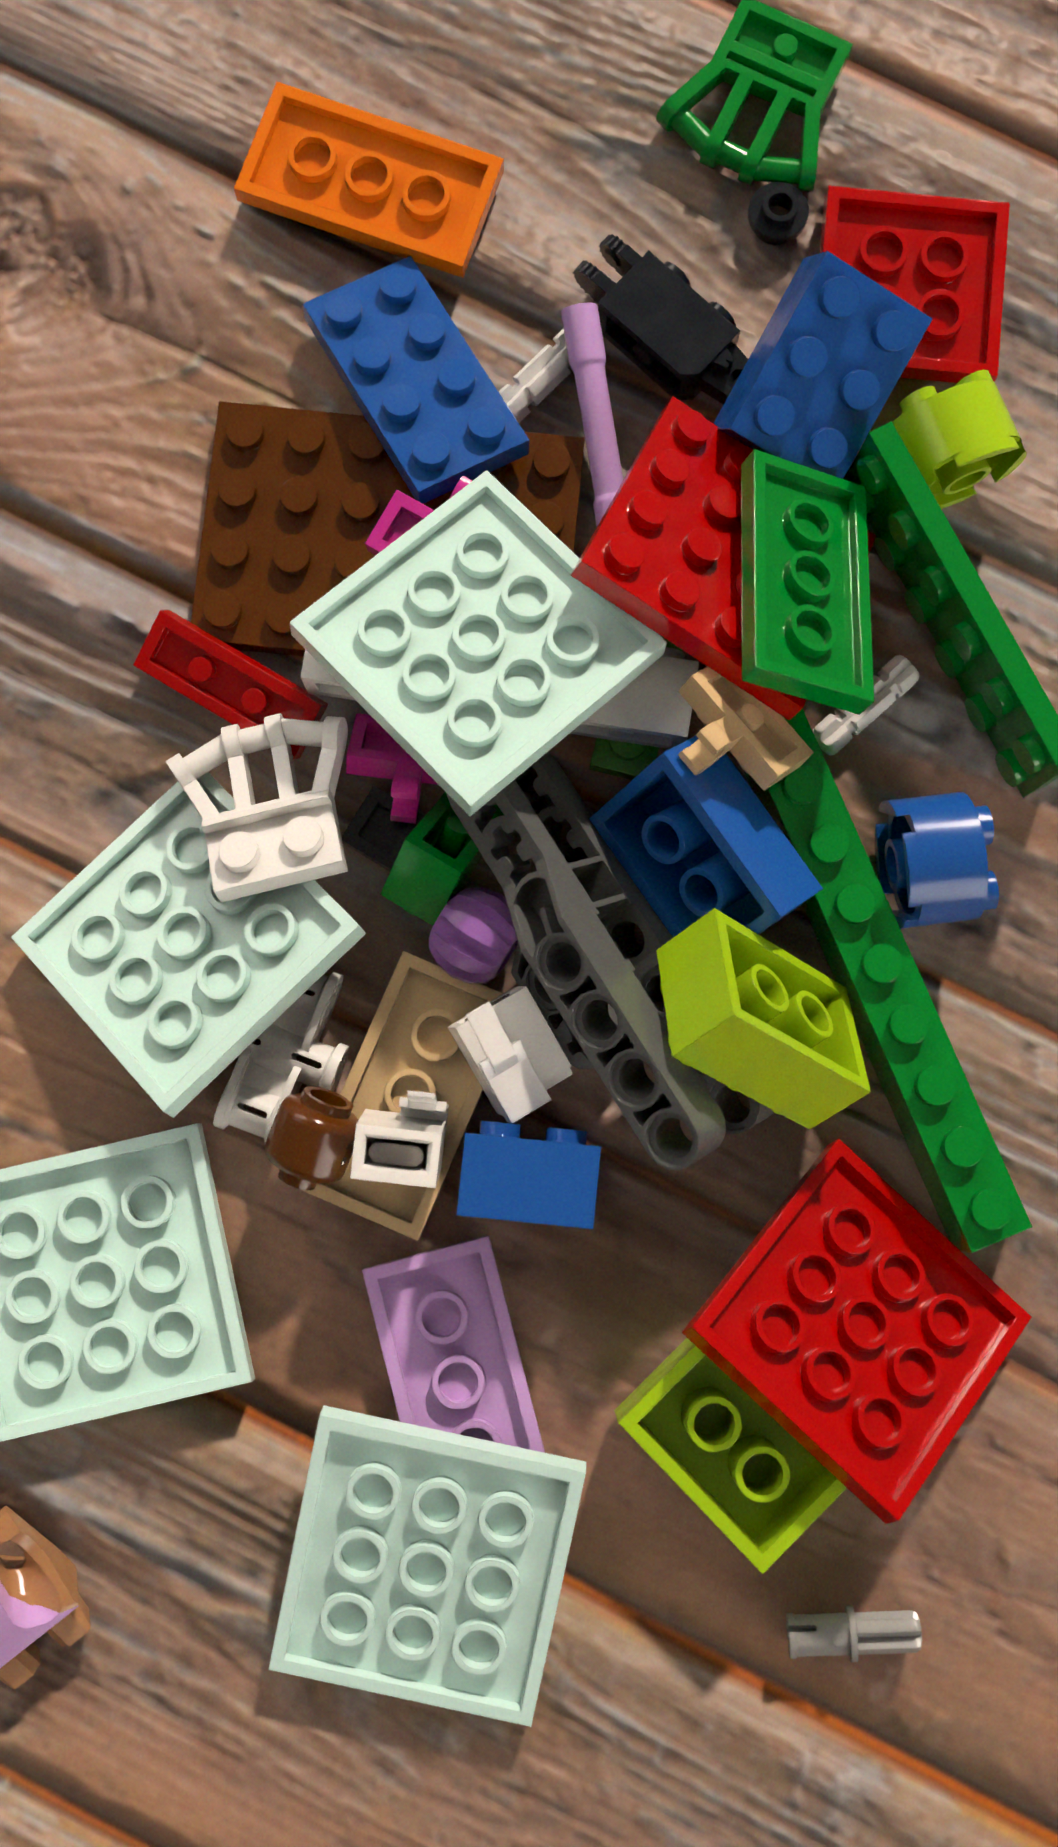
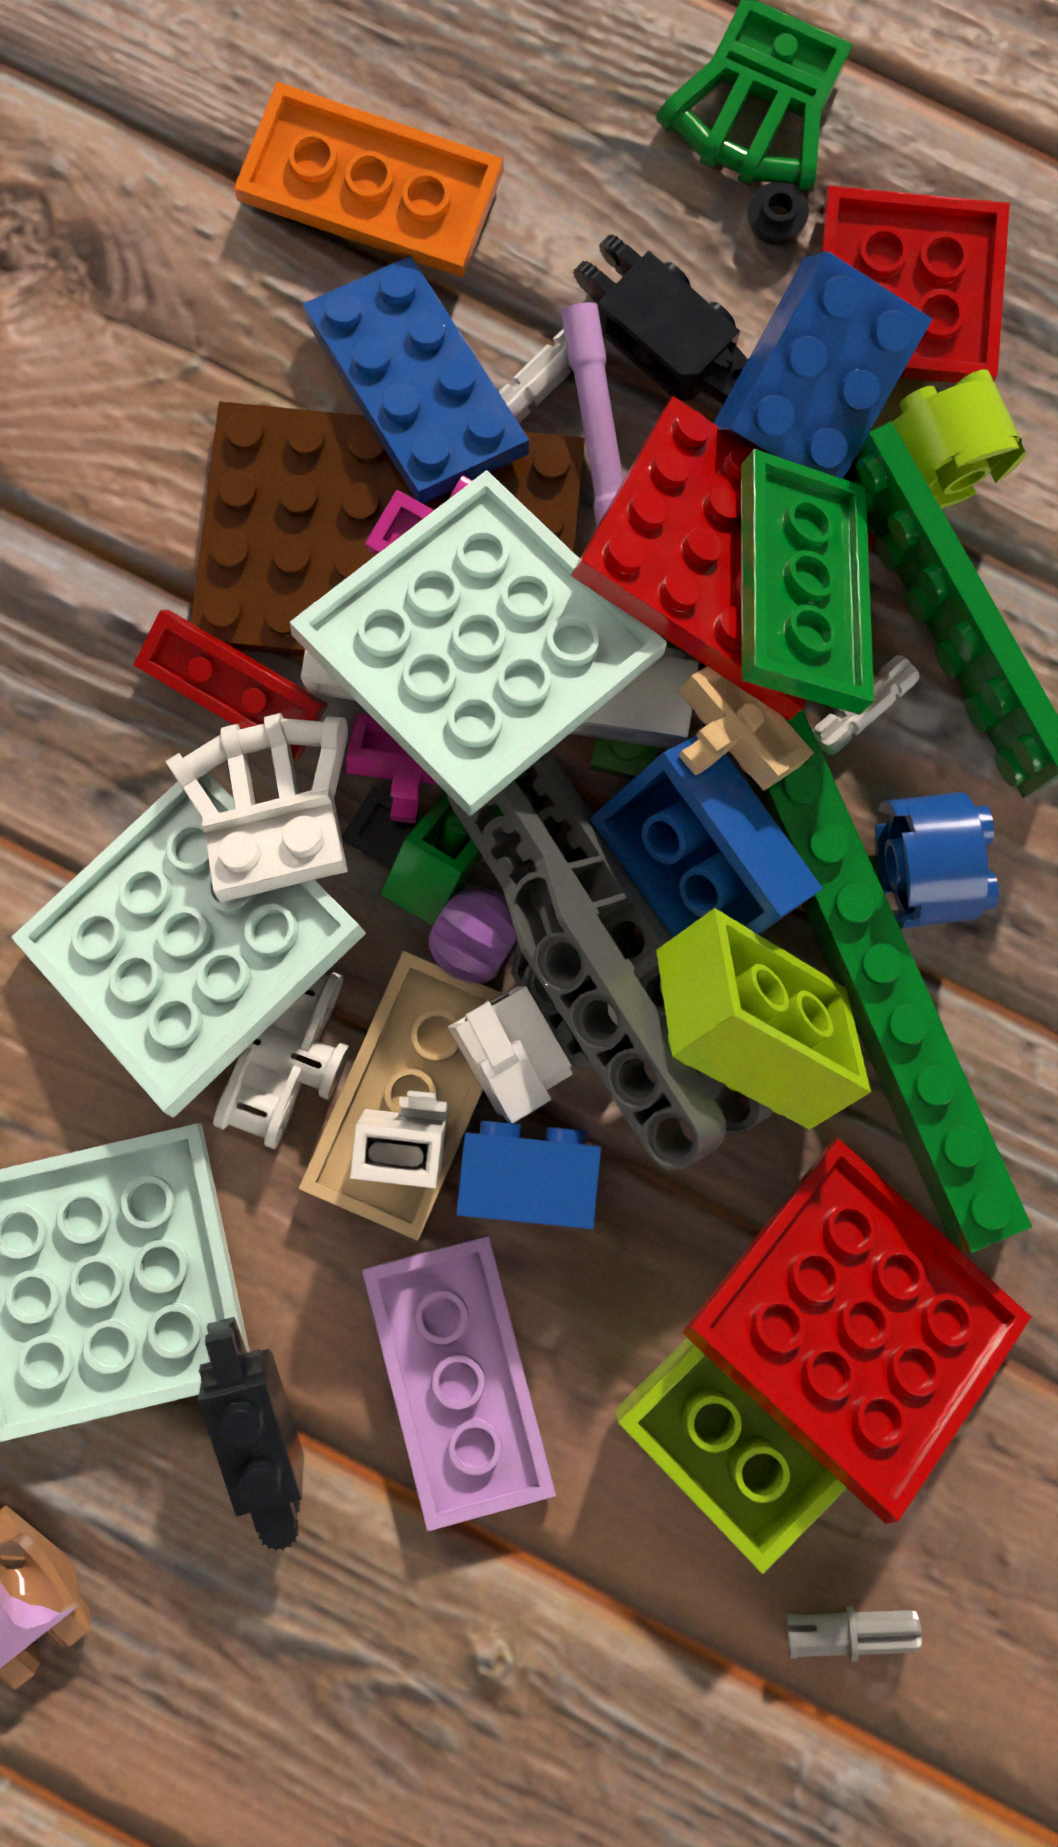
reddish brown head [264,1086,358,1190] -> none
light aqua plate [269,1405,586,1727] -> none
none -> black hinge [198,1317,304,1551]

